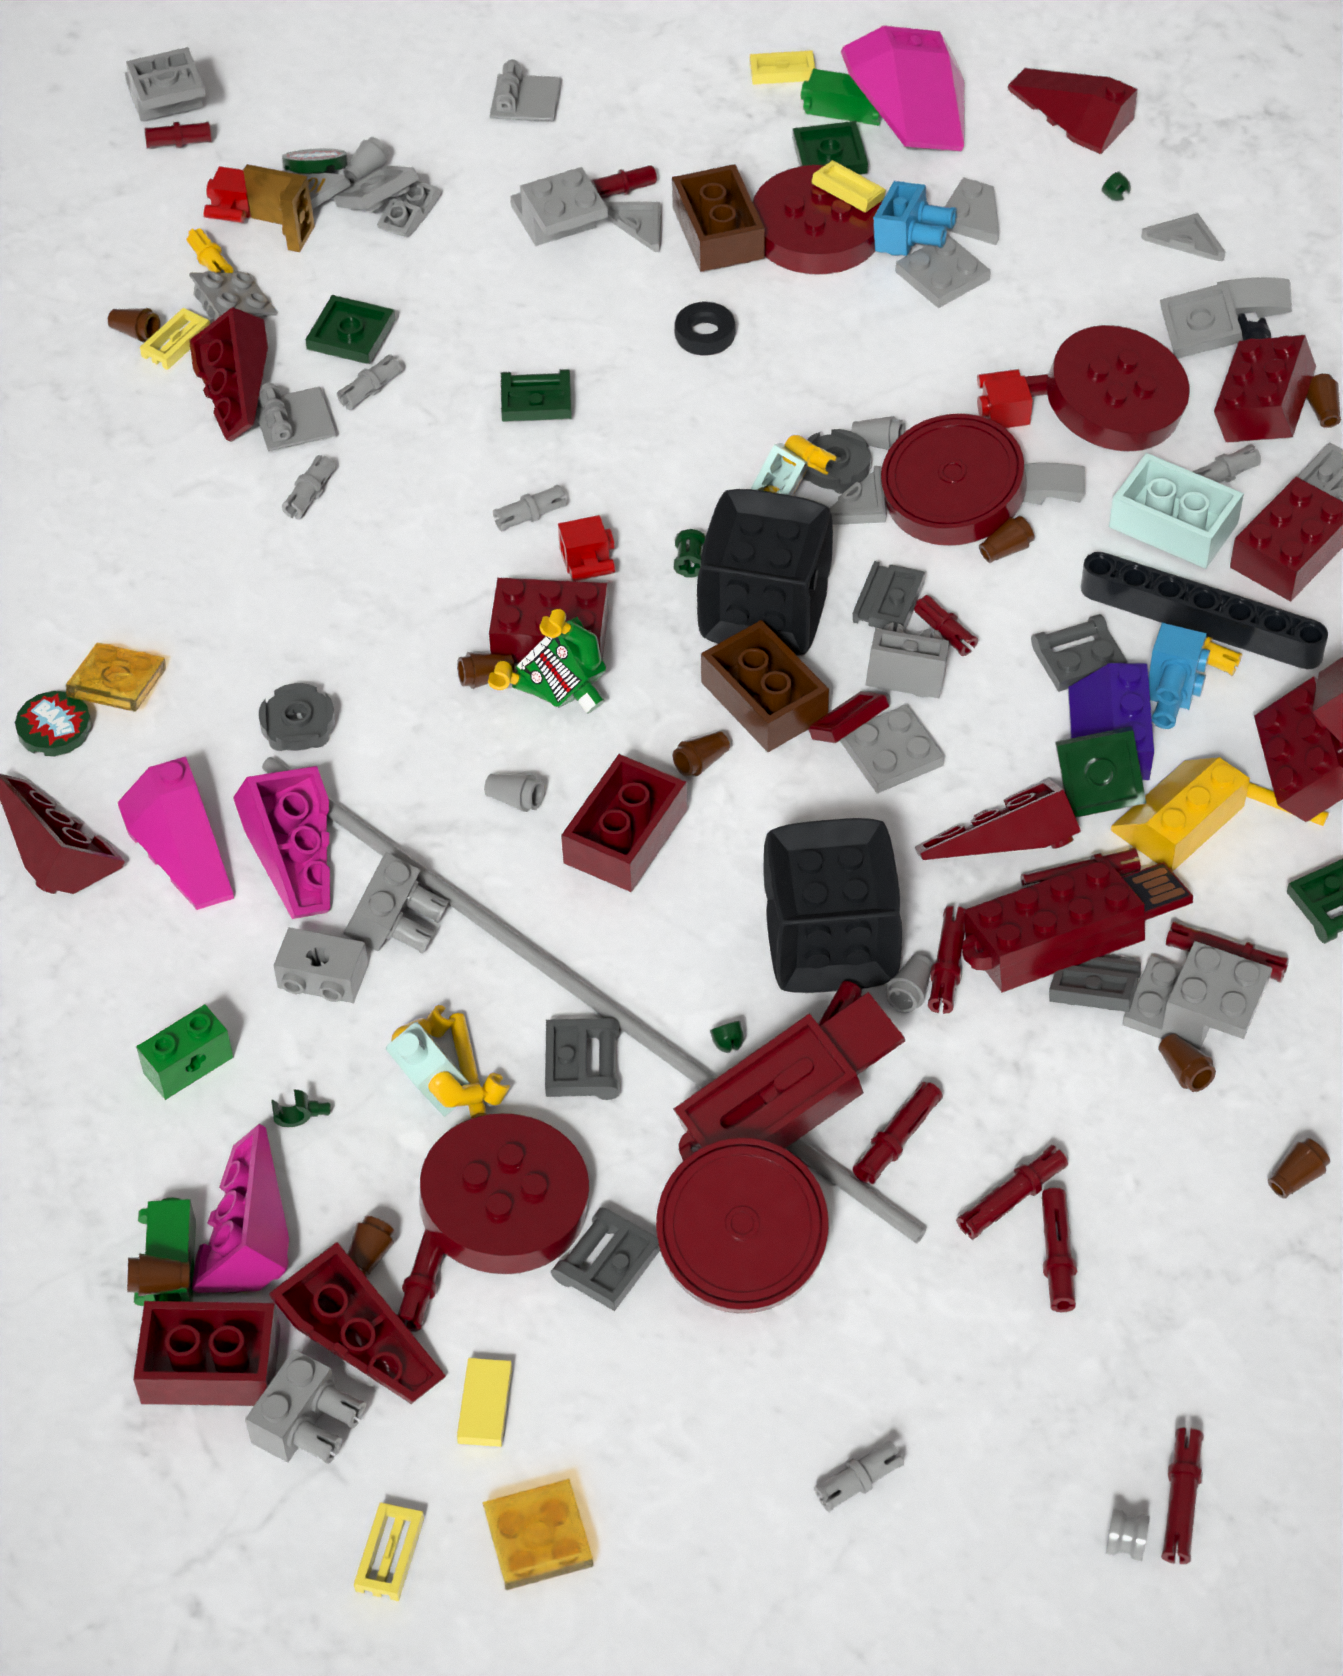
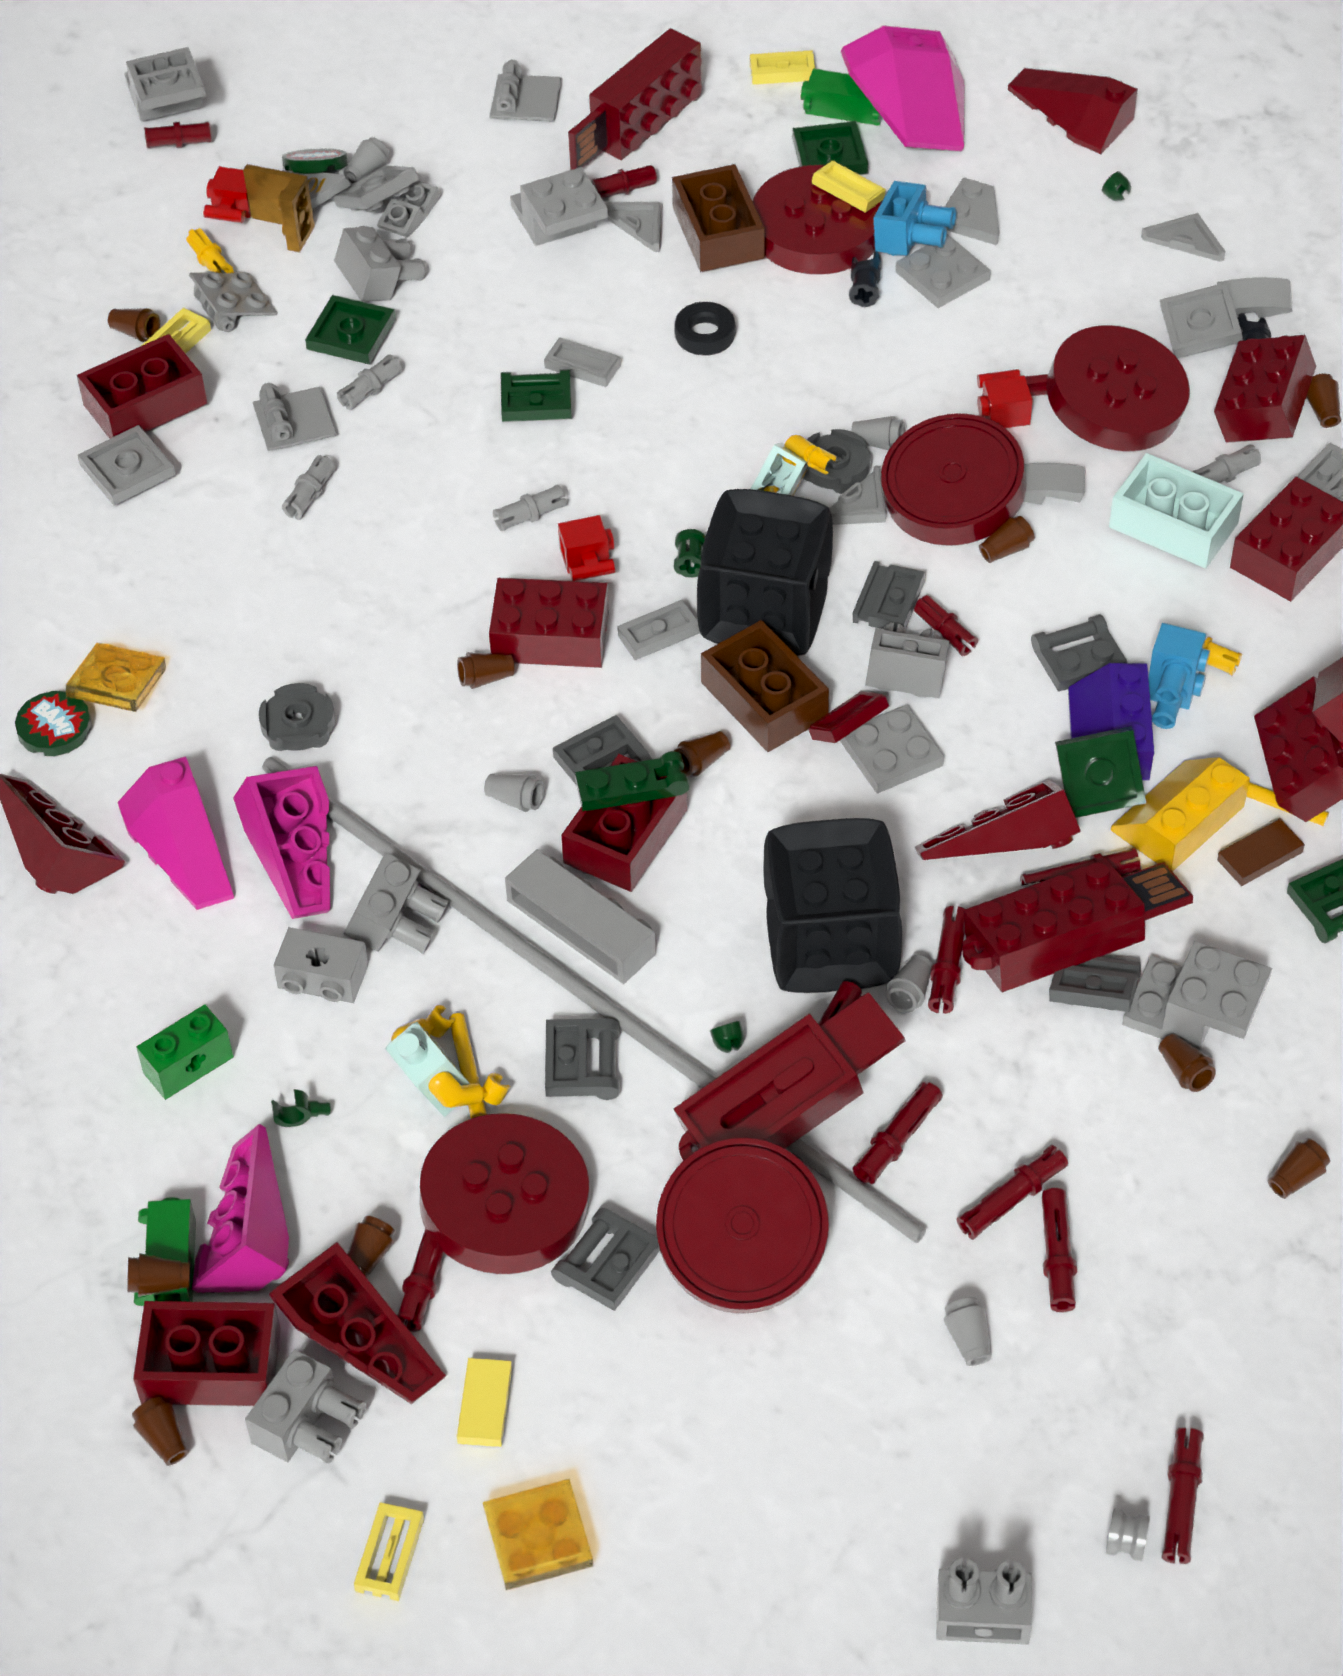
dark red wedge [189,307,268,442] -> none
torso [488,609,606,714] -> none
light grey pin [814,1440,904,1512] -> none
black beam [1081,552,1328,670] -> none
dark red pin [1166,921,1289,983] -> none
none -> dark red brick [77,334,207,439]
none -> light grey plate [77,425,176,506]
none -> reddish brown cone [132,1396,189,1466]
none -> light grey brick [334,226,425,301]
none -> light grey brick [505,849,655,985]
none -> light grey tile [544,337,621,387]
none -> dark grey plate [552,715,652,784]
none -> dark red piece [568,28,702,170]
none -> dark green plate [575,751,690,812]
none -> light grey plate [617,599,700,660]
none -> black piece [849,251,881,307]
none -> light grey brick [936,1558,1032,1645]
none -> light grey cone [943,1297,991,1366]
none -> reddish brown tile [1217,819,1305,887]

